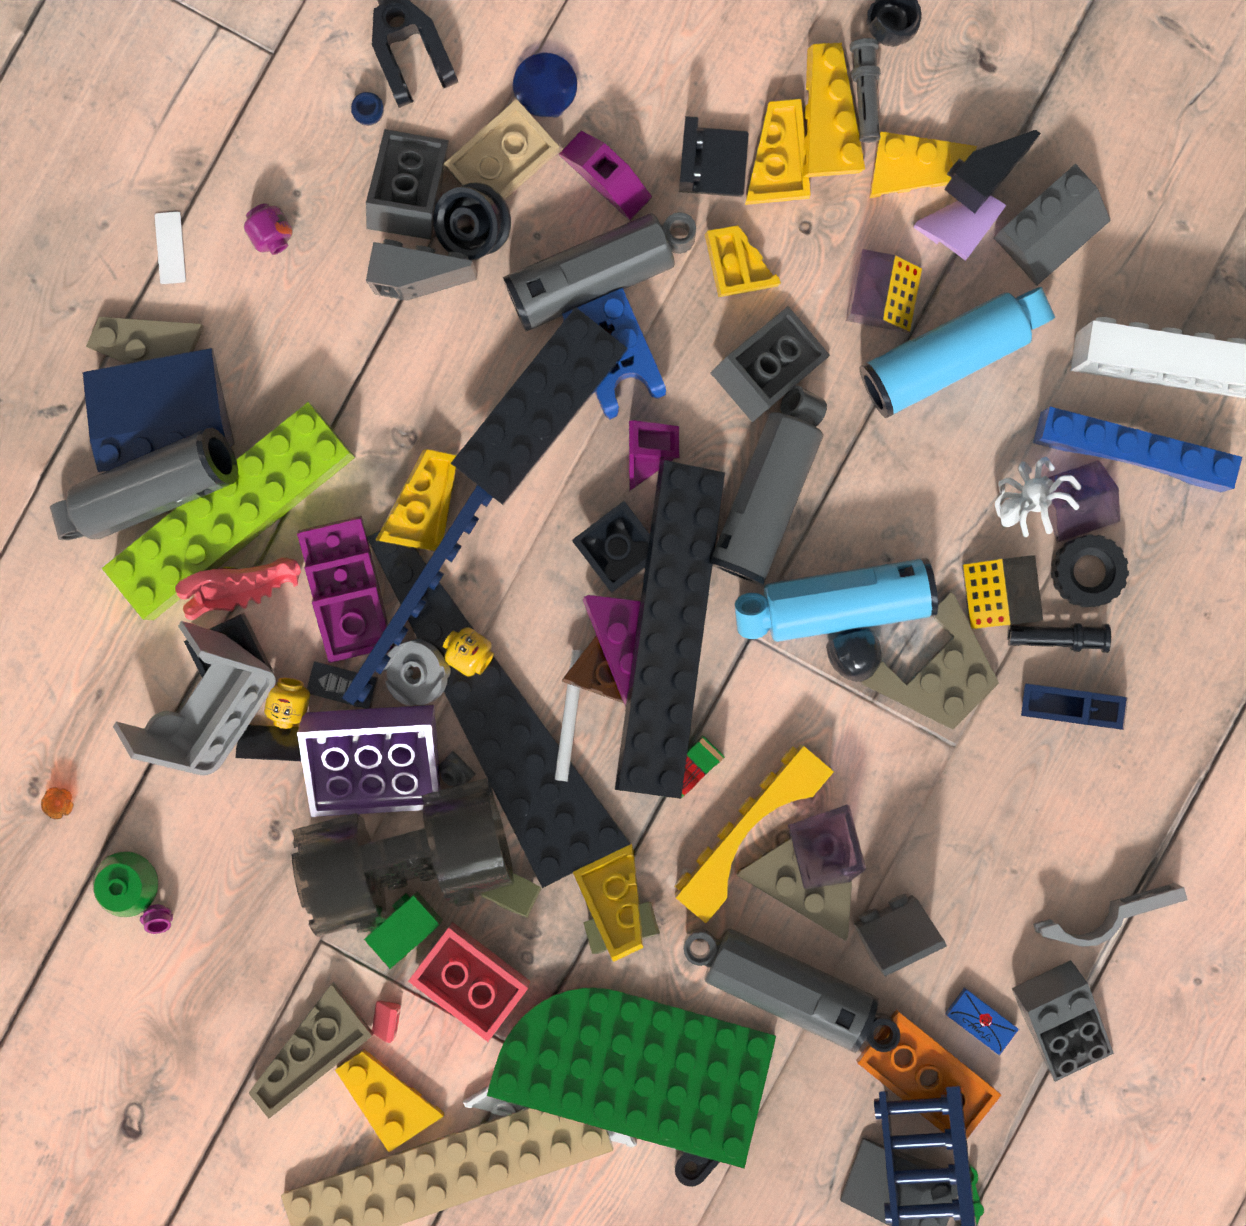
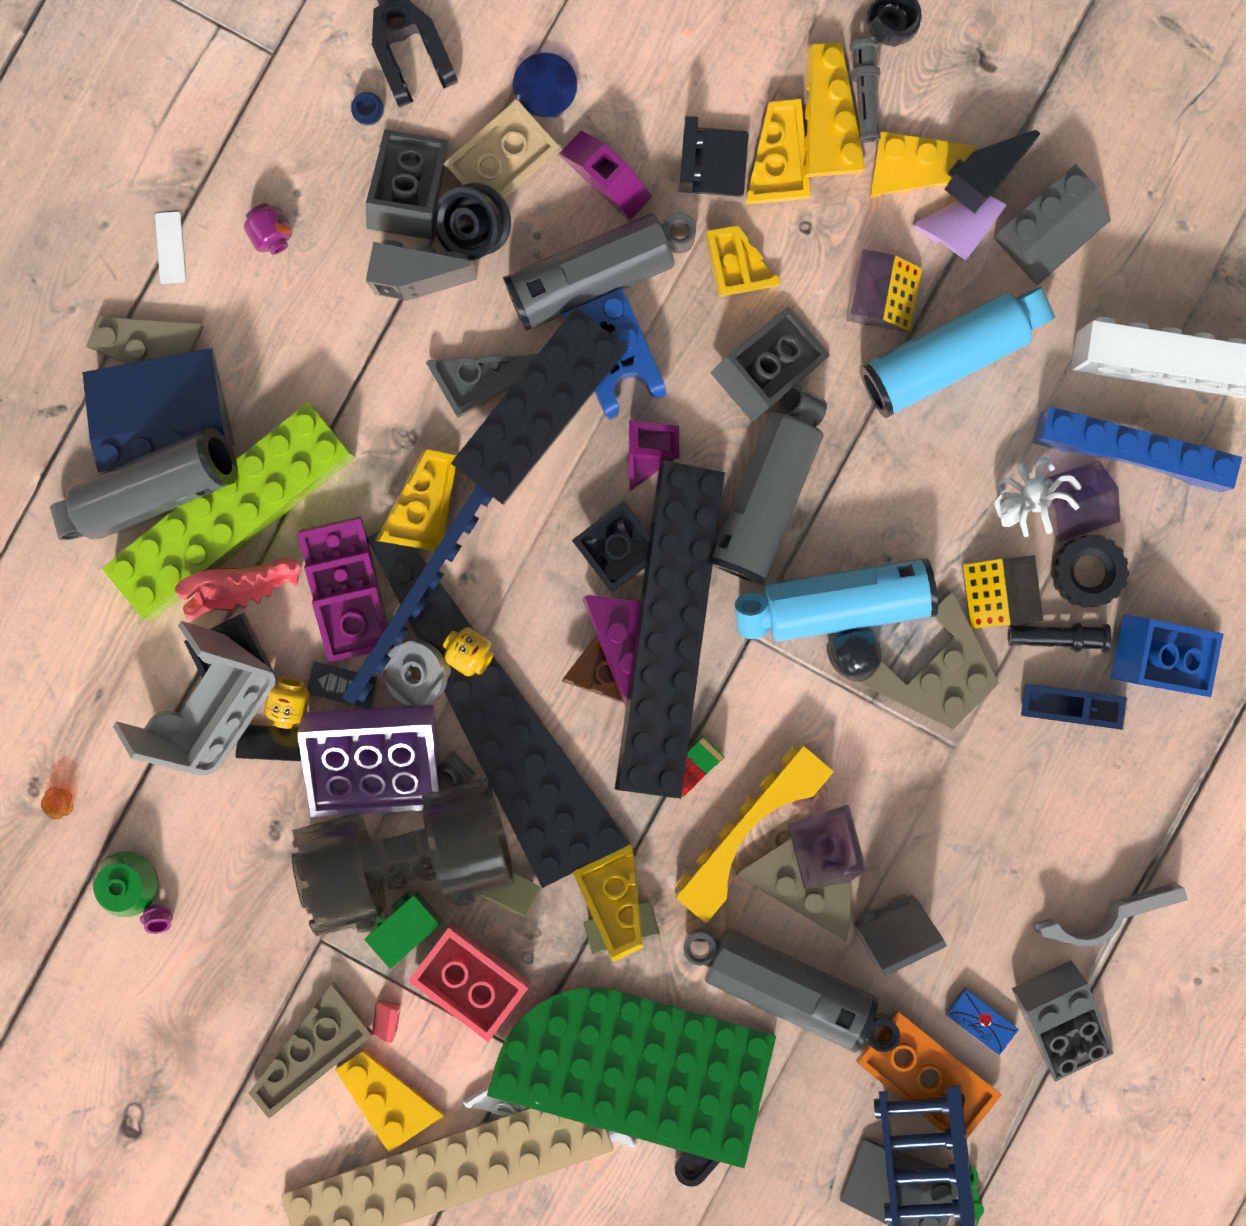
white bar [555,650,584,782] -> none
none -> dark grey wing [426,354,537,418]
none -> blue slope [1110,615,1224,697]

